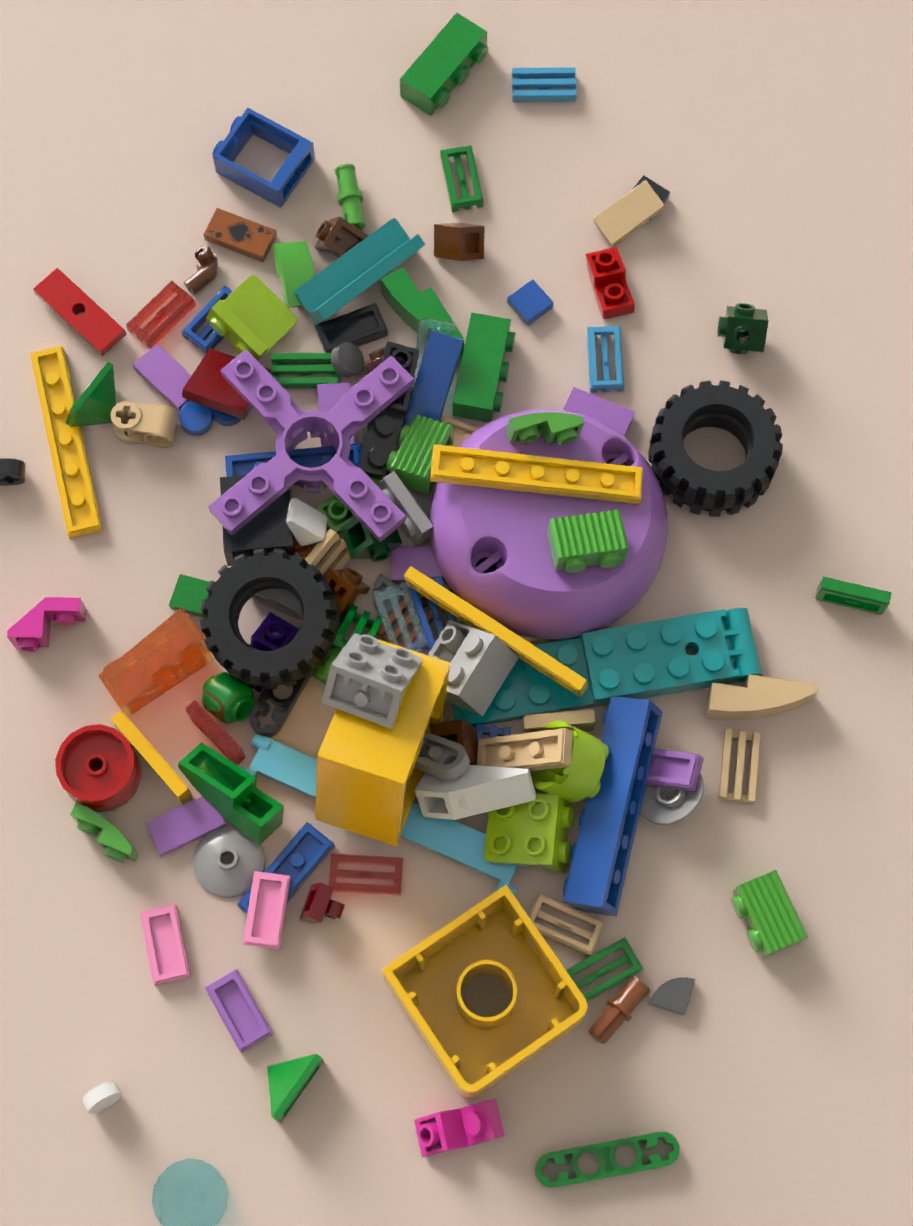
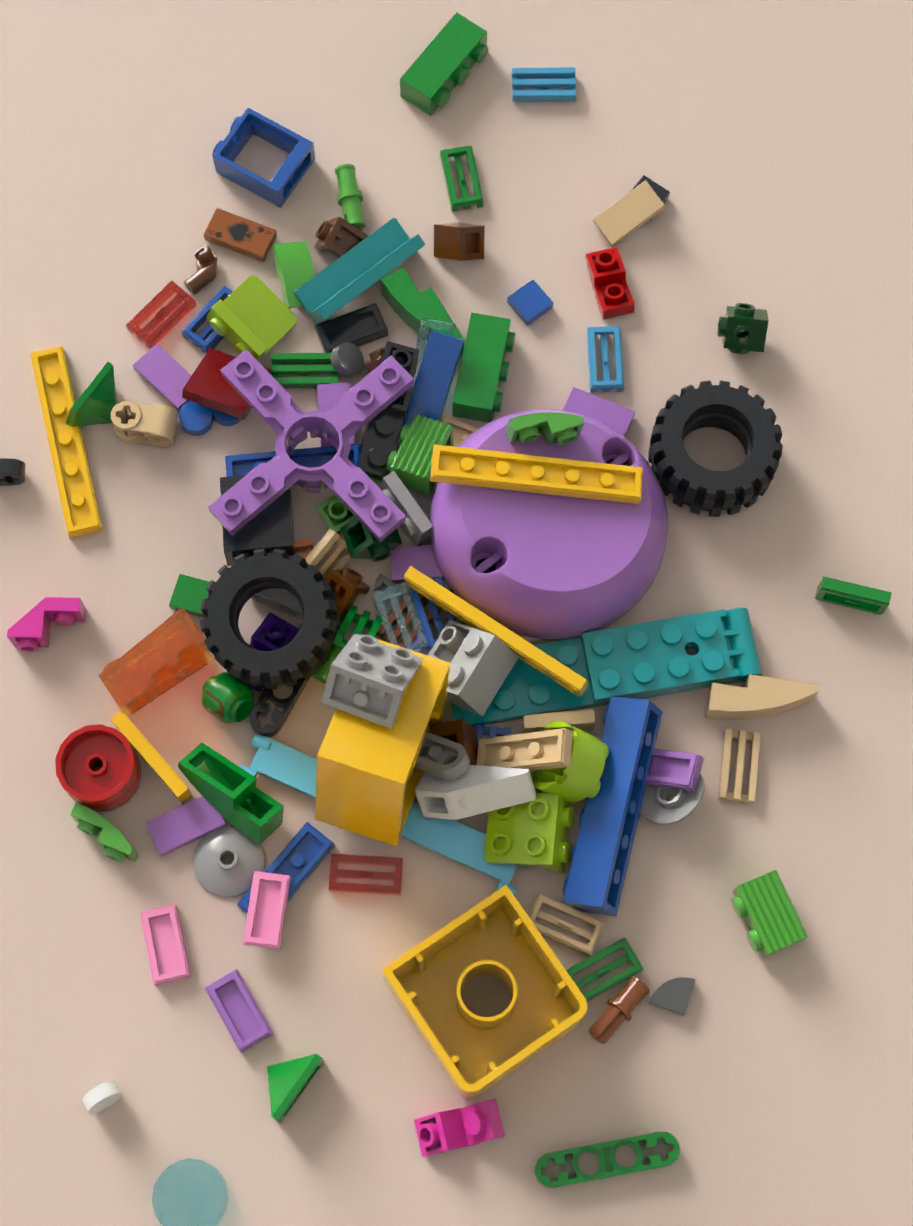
red tile [33,268,127,356] -> none
clear red tile [186,700,246,766] -> none
white slope [286,498,328,546] -> none
dark red tile [299,883,345,924] -> none
bright green brick [547,509,629,573] -> none

